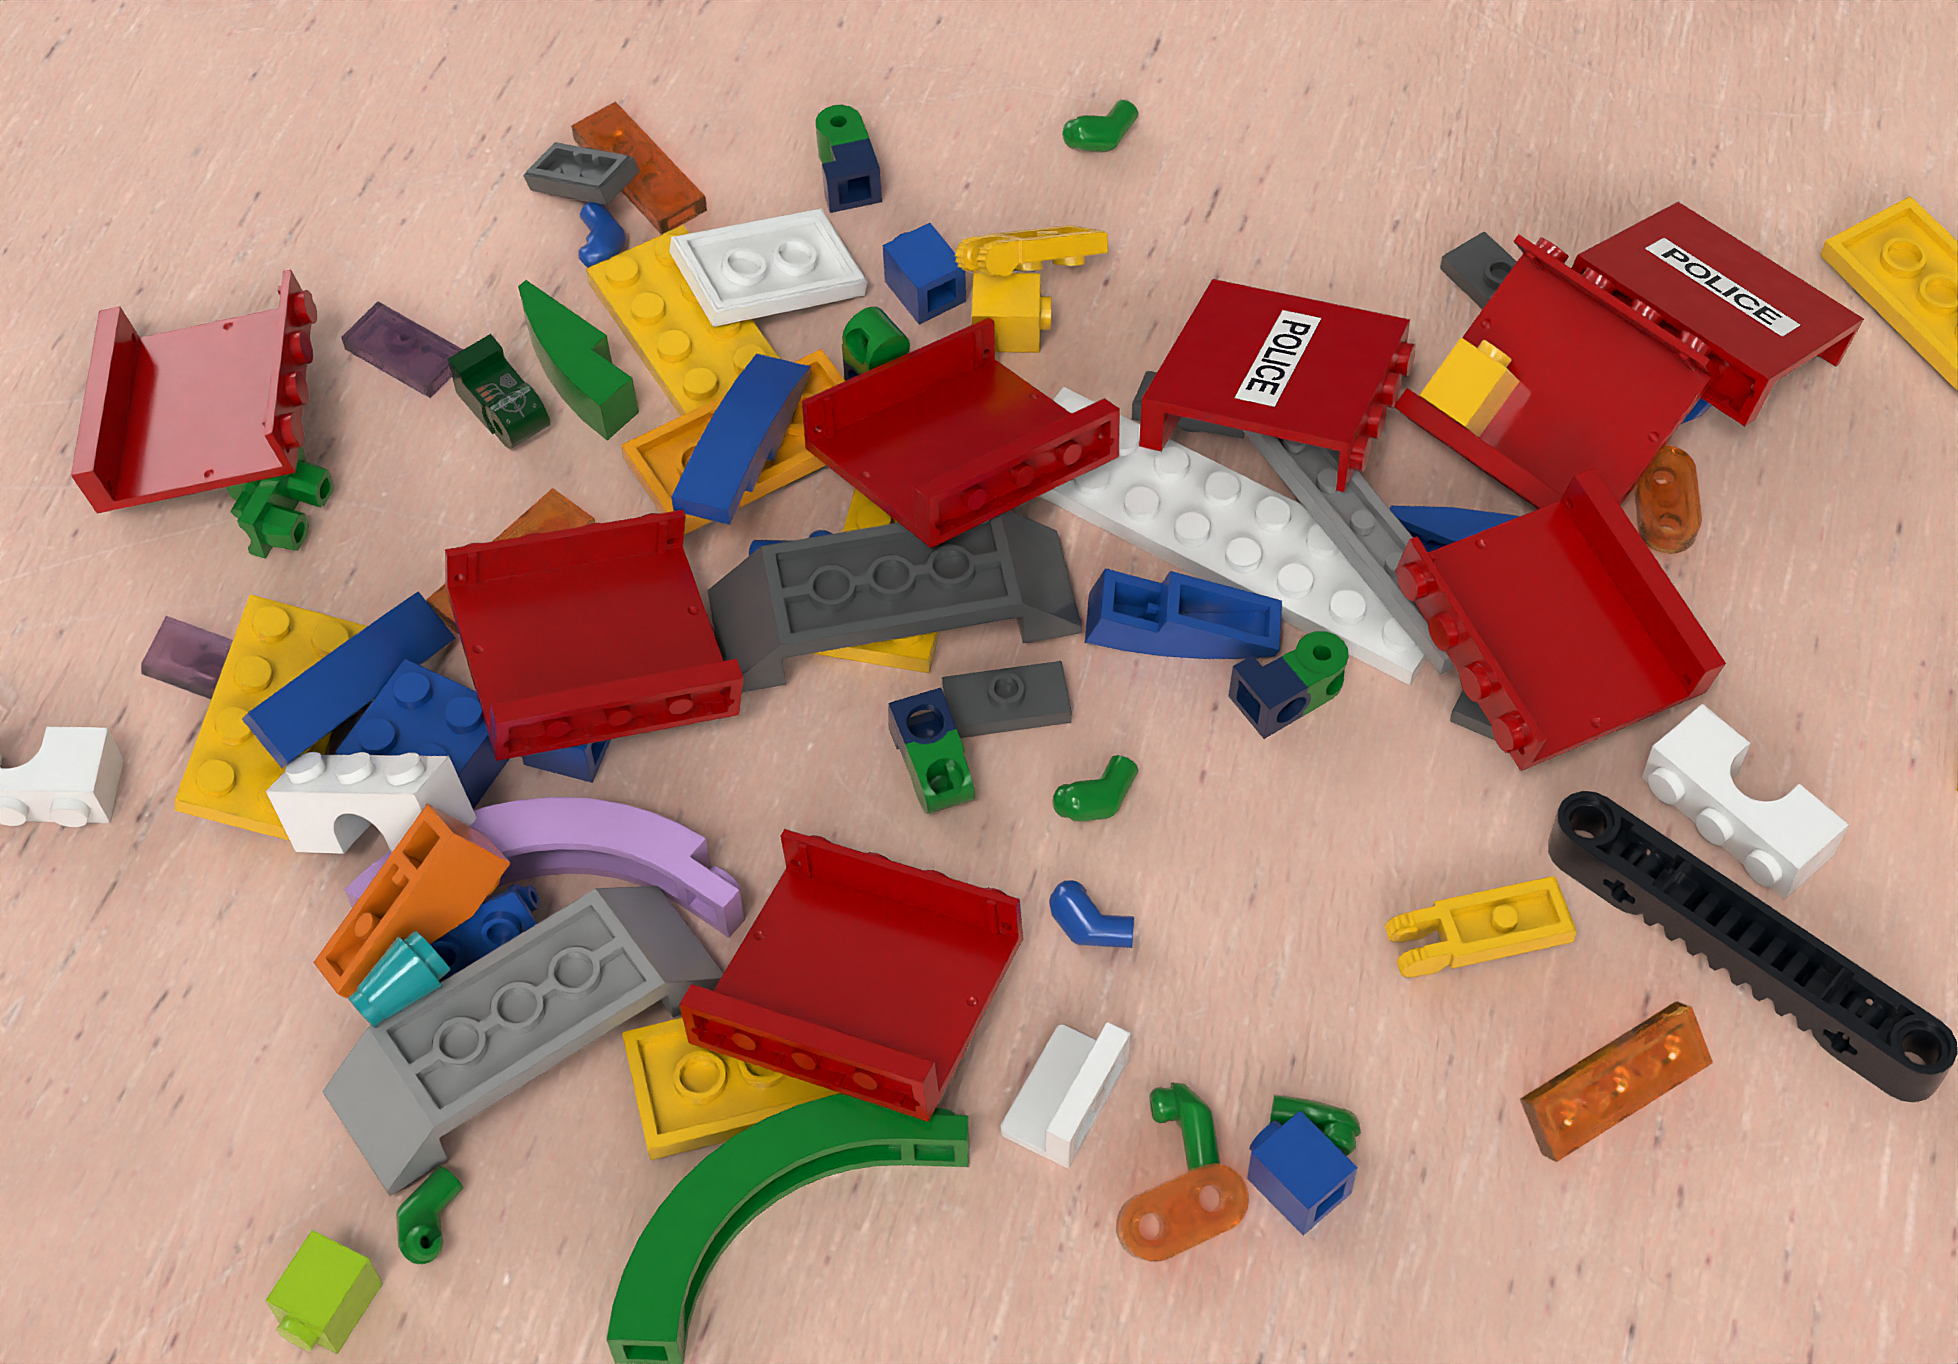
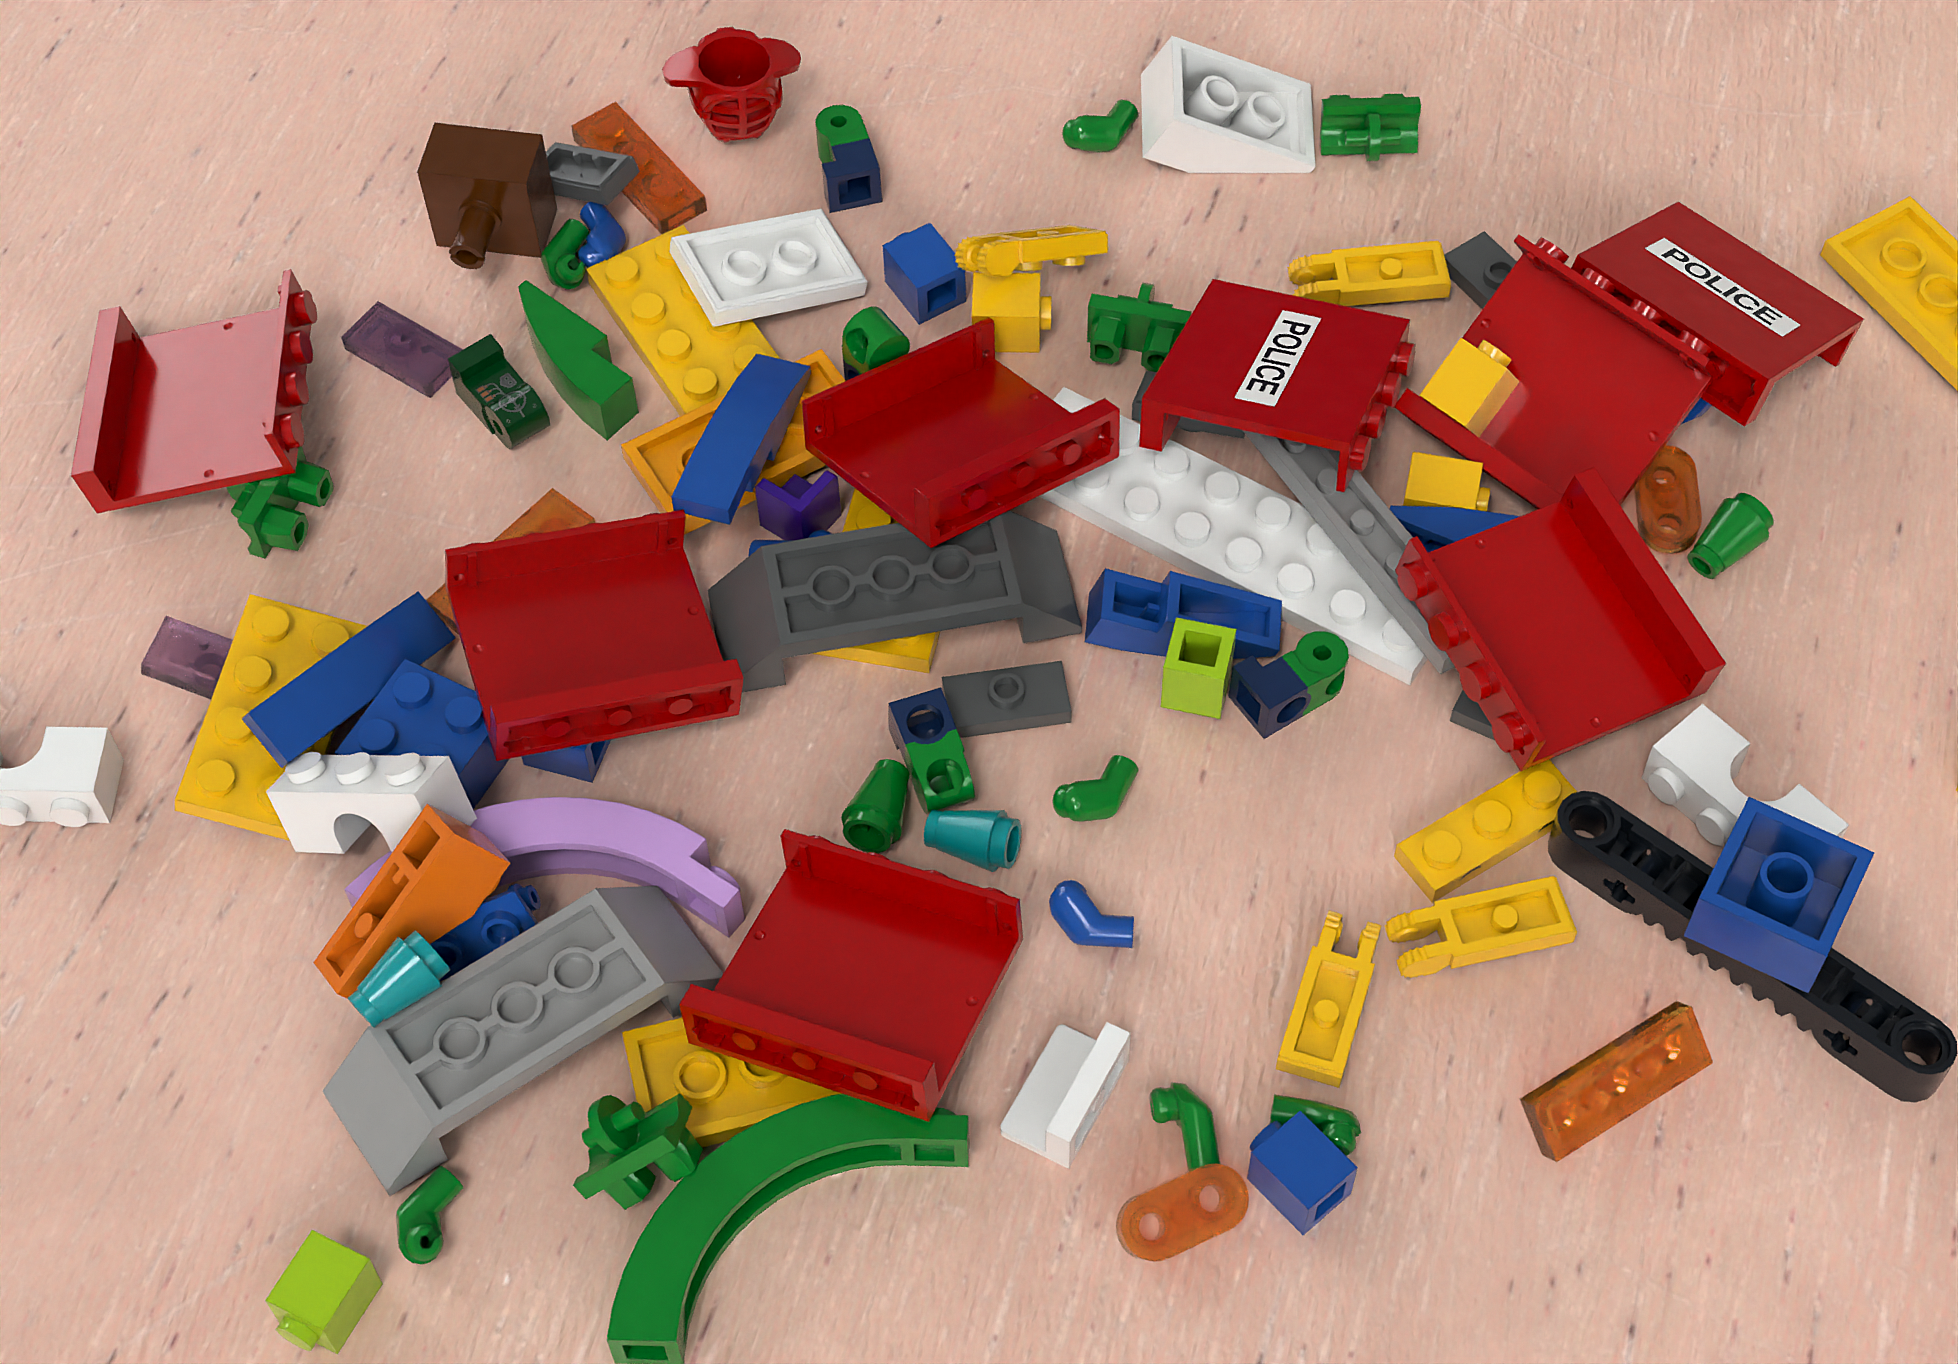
none -> reddish brown brick [417,122,557,269]
none -> green arm [541,219,589,290]
none -> green hips [573,1093,703,1210]
none -> red piece [662,26,801,143]
none -> dark purple panel [755,470,841,540]
none -> green cone [841,759,910,853]
none -> teal cone [924,810,1021,872]
none -> green hips [1087,283,1191,372]
none -> white slope [1141,36,1316,173]
none -> lime brick [1161,617,1237,719]
none -> yellow hinge [1276,910,1382,1088]
none -> yellow hinge [1287,241,1451,306]
none -> green hips [1319,94,1421,161]
none -> yellow plate [1394,760,1577,903]
none -> yellow brick [1403,451,1491,512]
none -> blue brick [1684,797,1874,993]
none -> green cone [1687,493,1774,579]

